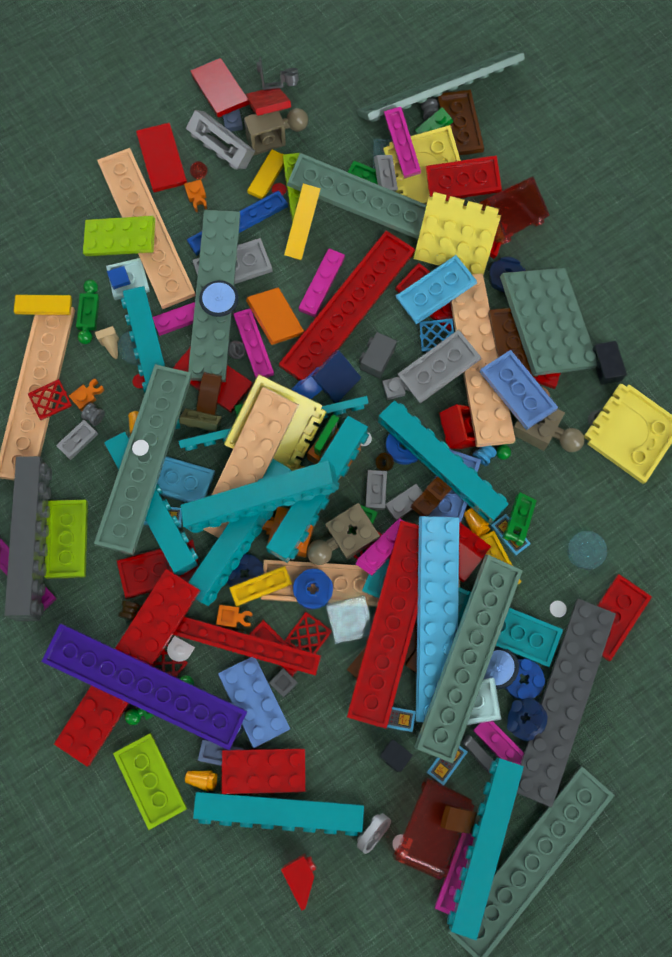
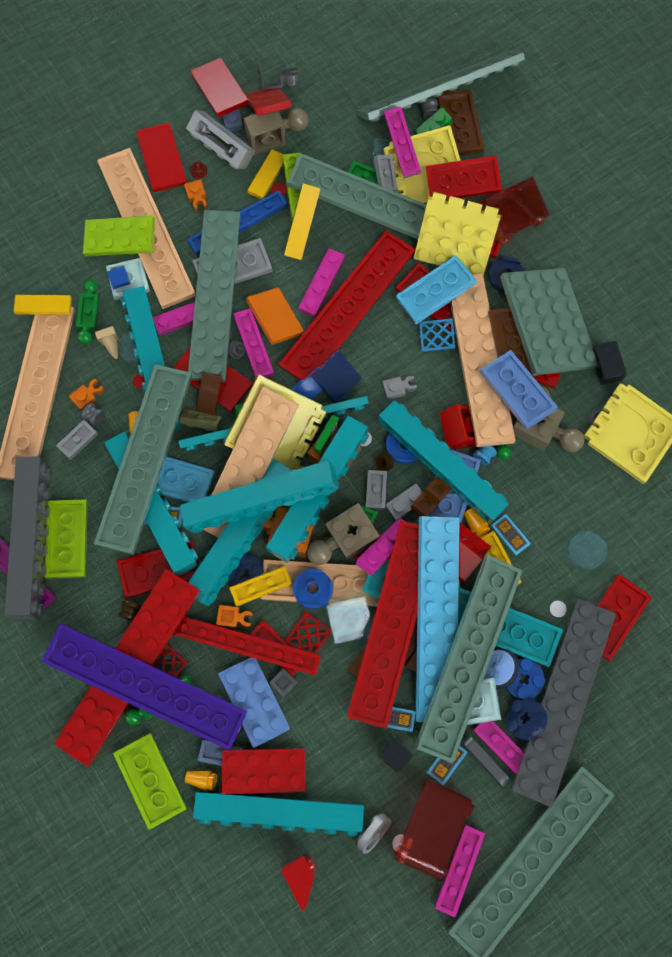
red window [28,379,72,421] -> none
white sticker [132,440,149,456] -> none
white piece [167,636,195,662] -> none
light blue wheel [199,280,239,317] -> none
dark grey brick [359,332,397,379] -> none
light grey plate [398,330,481,403] -> none
reddish brown slope [440,805,477,834] -> none
teal brick [447,758,524,941] -> none
green plate [502,492,537,547] -> none

